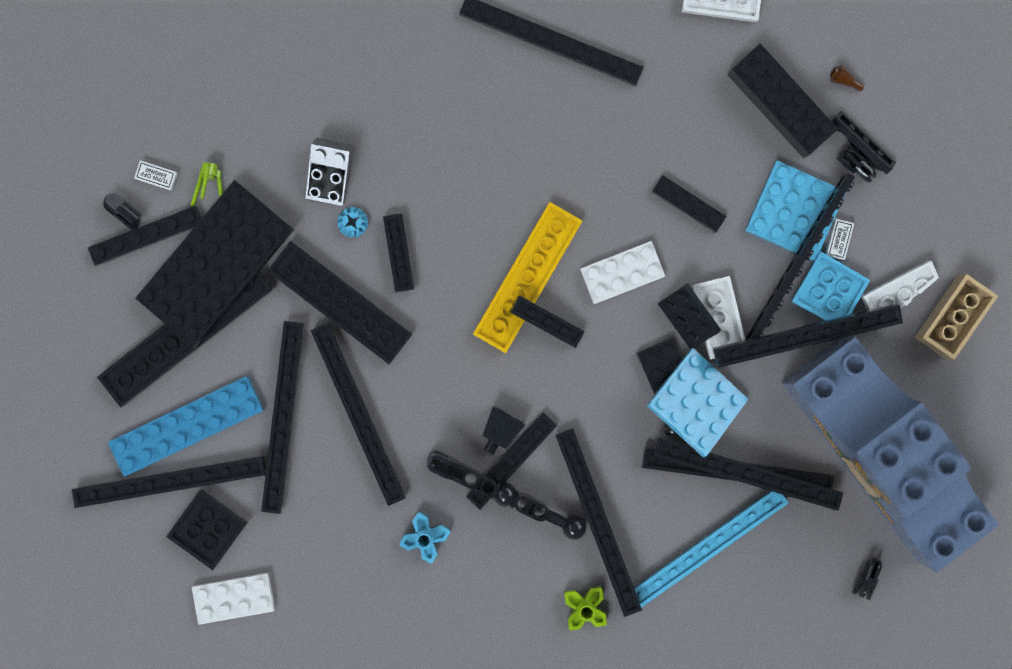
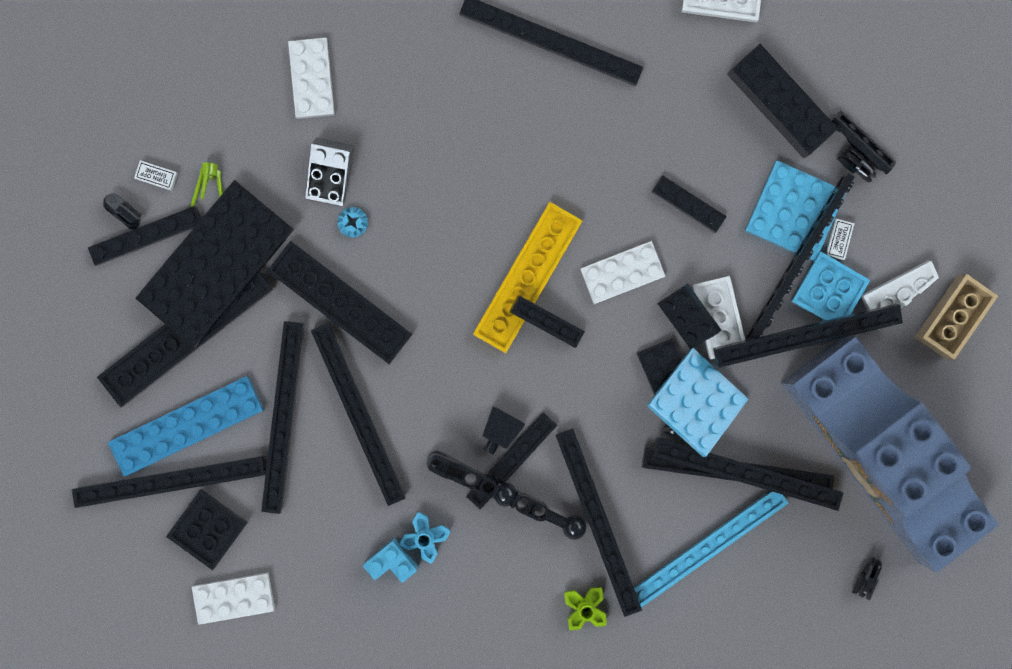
black plate [383,213,415,292] -> none
reddish brown cone [830,65,864,91] -> none
none -> white plate [288,38,335,119]
none -> medium azure brick [363,537,419,583]

